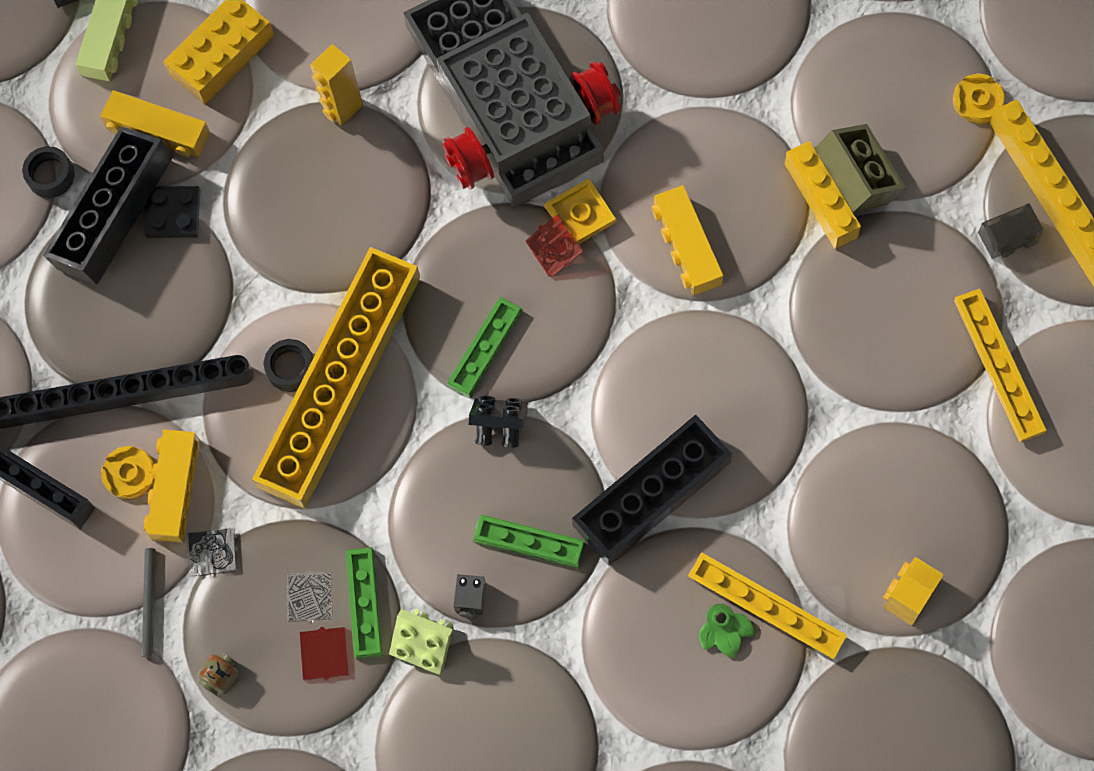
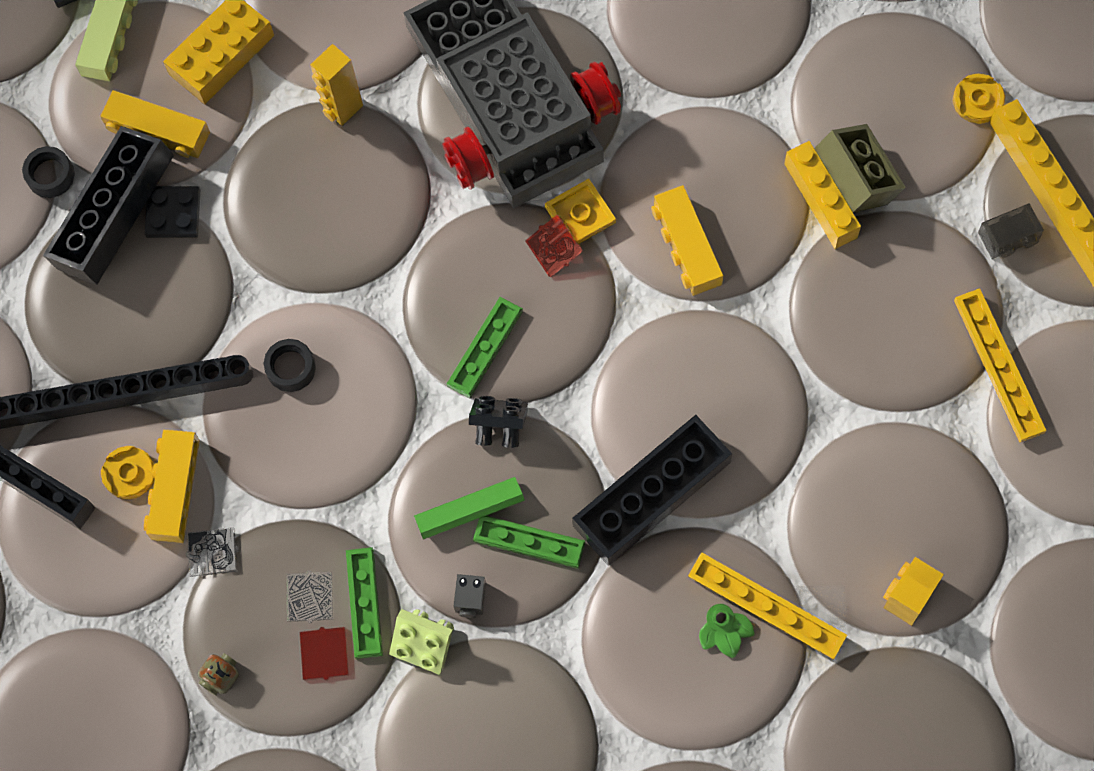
dark grey bar [142,548,156,657] -> none
yellow brick [252,247,421,509] -> none
none -> bright green tile [414,477,525,540]

